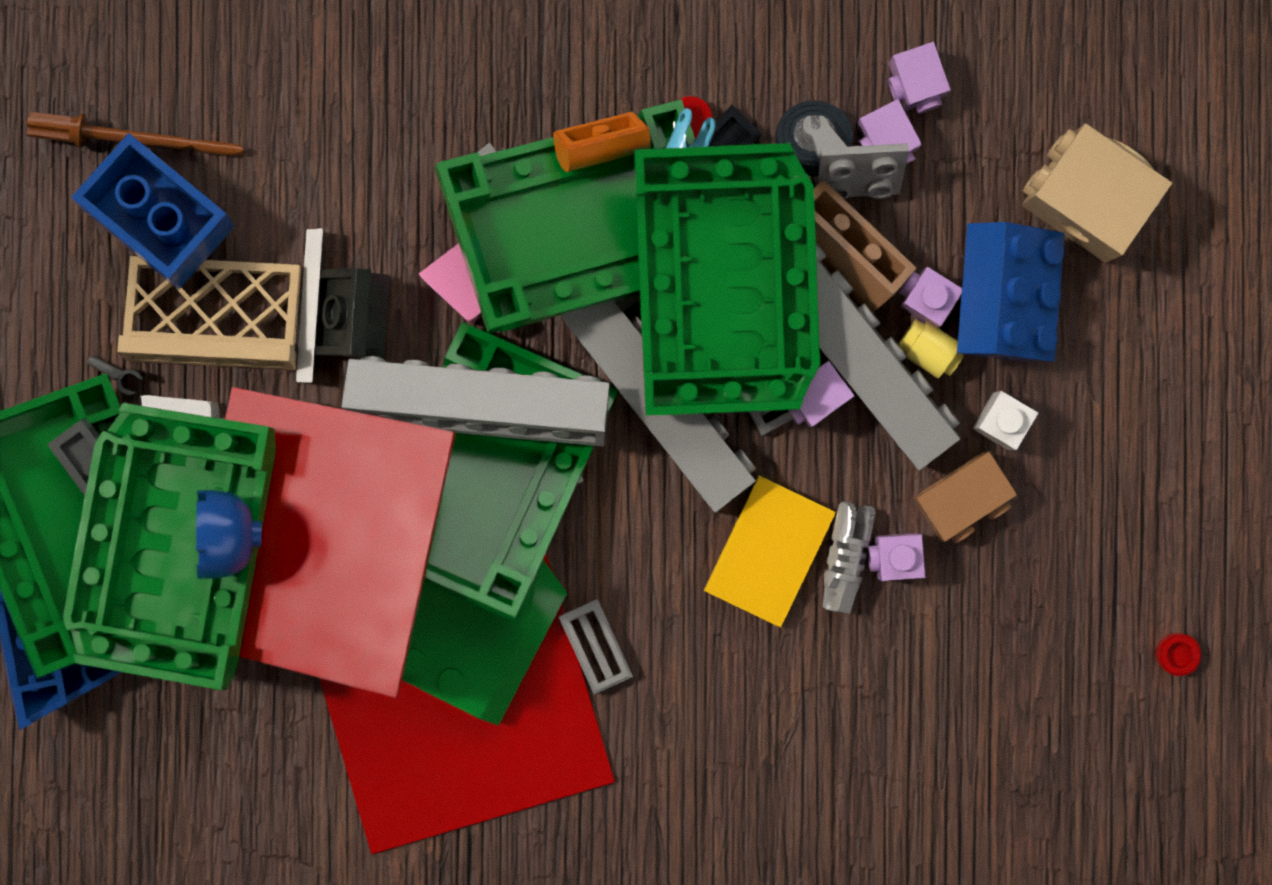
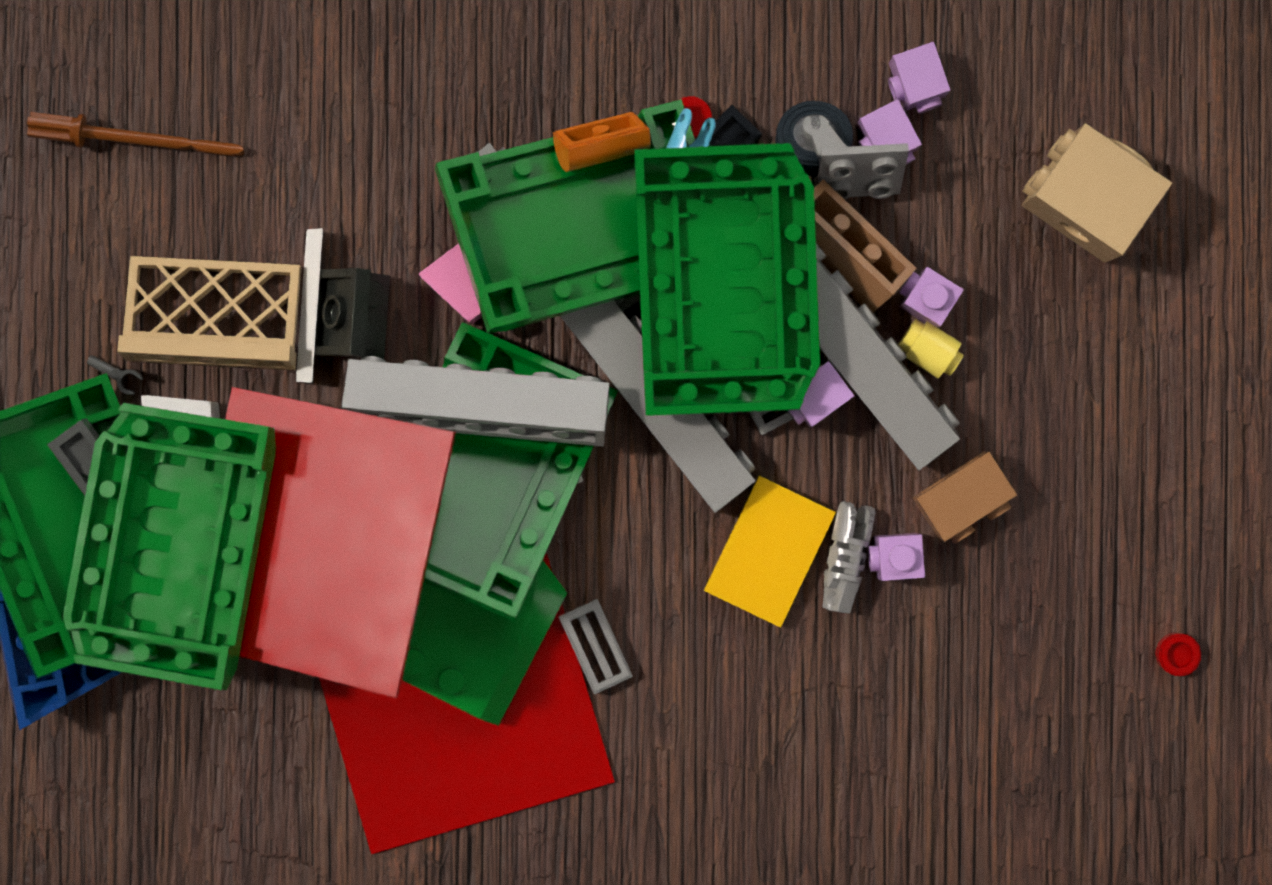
blue brick [71,133,235,290] -> none
blue cylinder [196,490,261,579] -> none
blue brick [957,222,1065,362] -> none
white brick [972,391,1038,450] -> none

